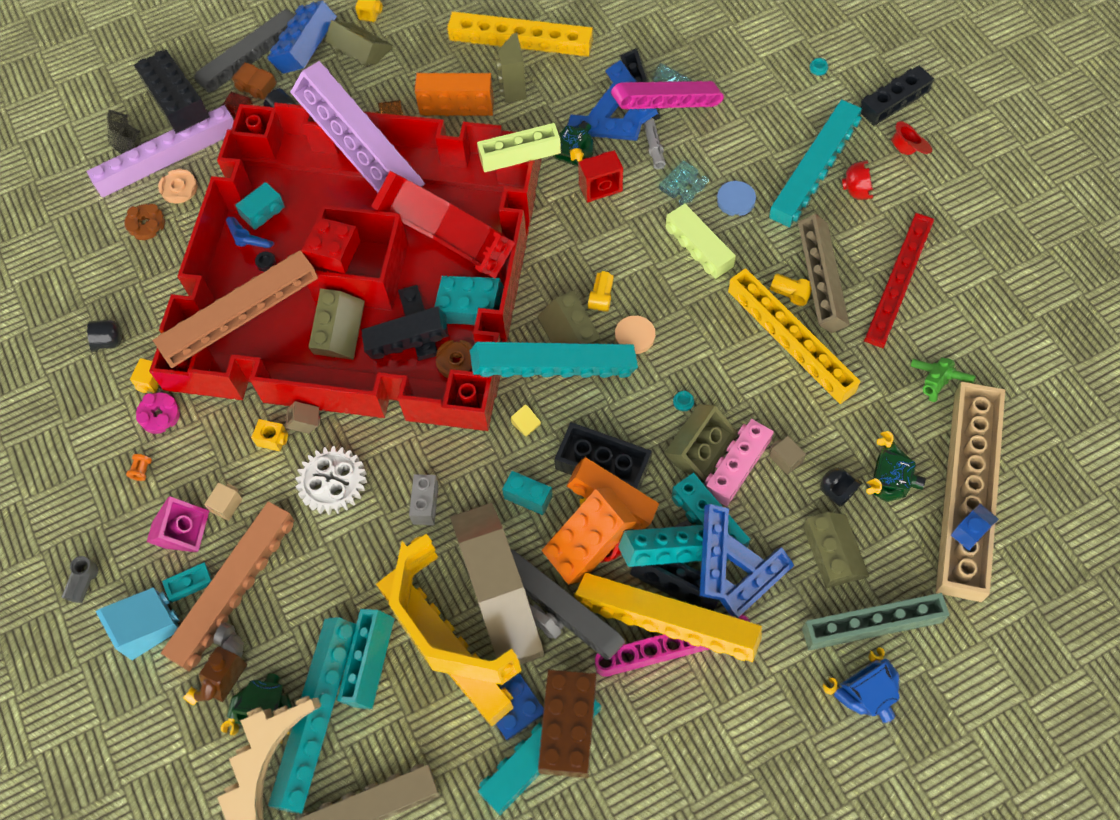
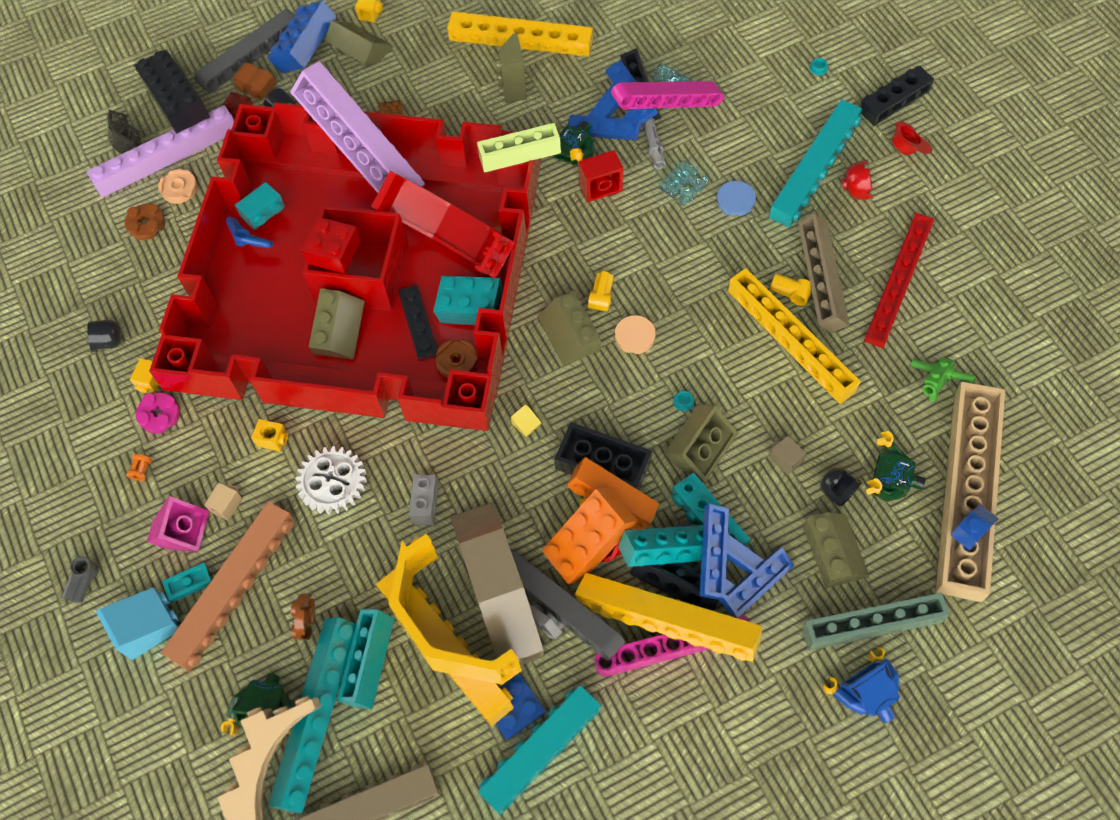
nougat brick [152,251,318,368] -> none
reddish brown torso [182,622,247,705] -> none
black tile [255,251,276,272] -> none
dark tan brick [285,401,321,434] -> none
black brick [361,306,449,359] -> none
orange brick [415,73,494,116] -> none
teal brick [470,342,638,378] -> none
teal brick [502,471,552,515] -> none
reddish brown brick [538,670,596,778] -> none
yellowish green brick [665,204,736,279] -> none
bright pink brick [704,419,774,507] -> none
none -> dark orange plate [291,593,315,640]

